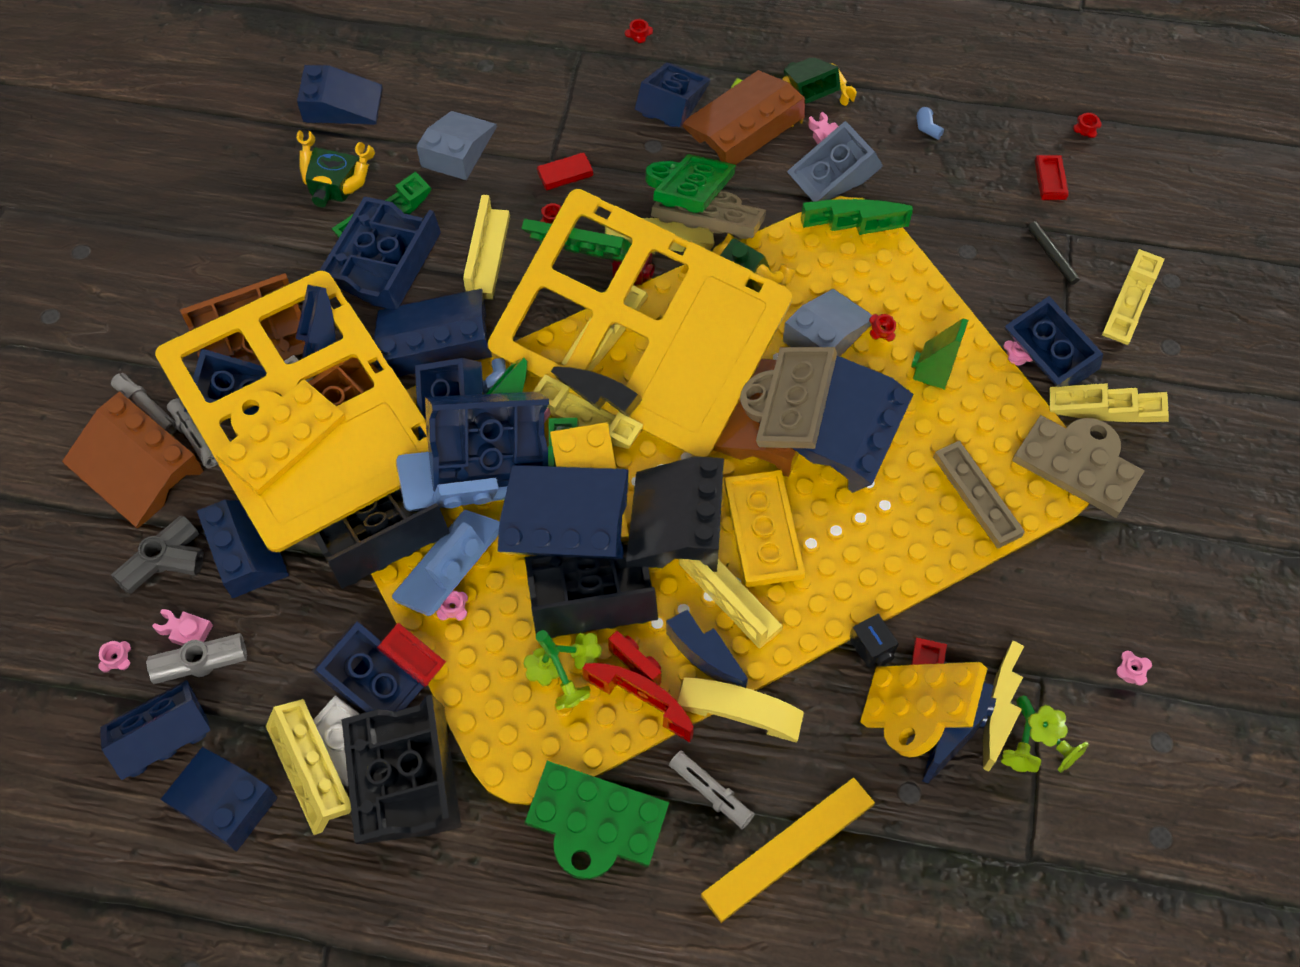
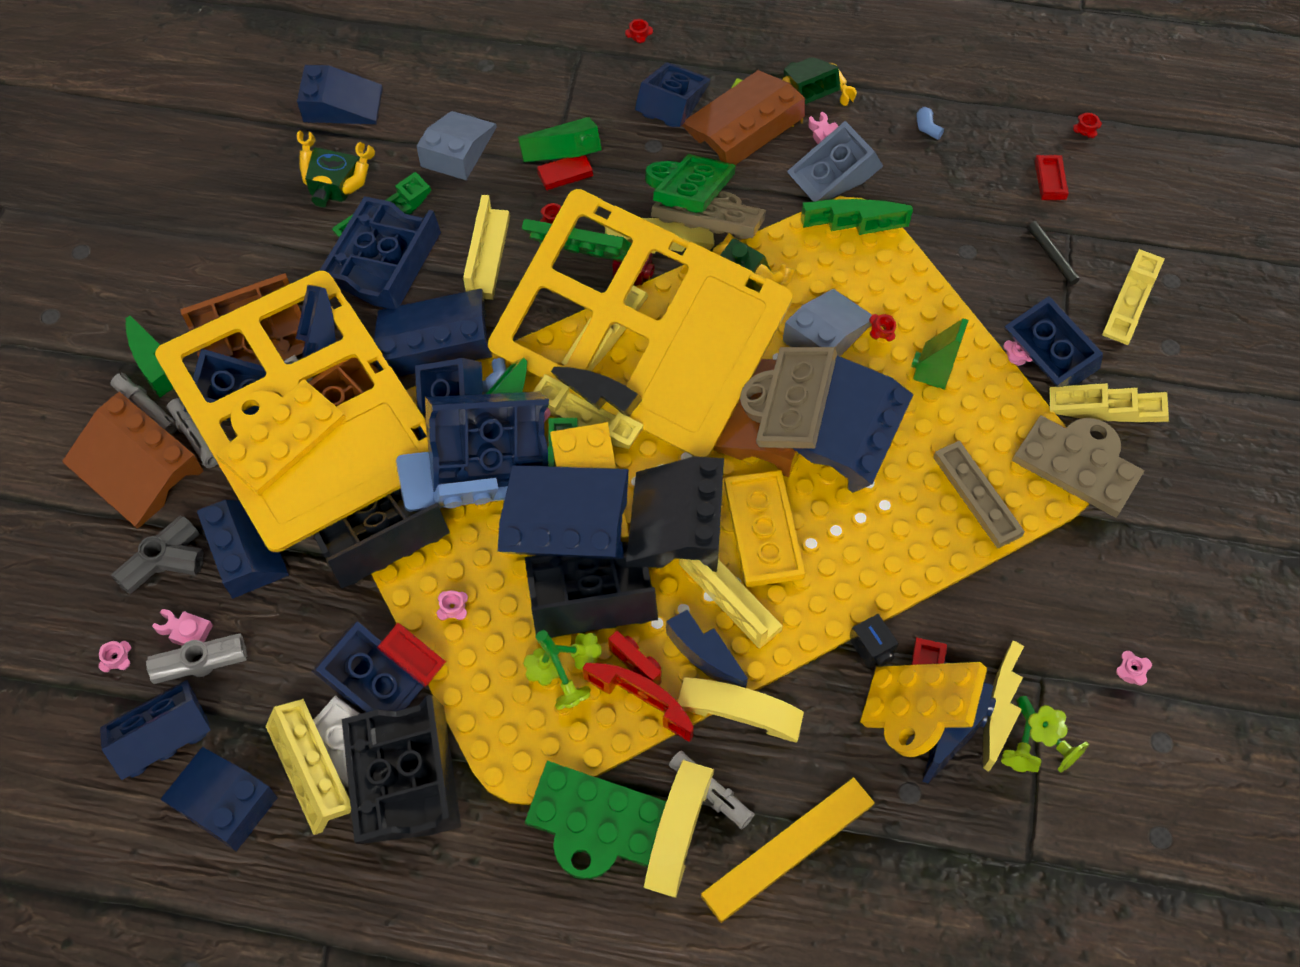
medium blue bracket [392,510,500,616] -> none
none -> green slope [126,316,173,398]
none -> green slope [518,117,602,162]
none -> light yellow slope [644,760,714,898]

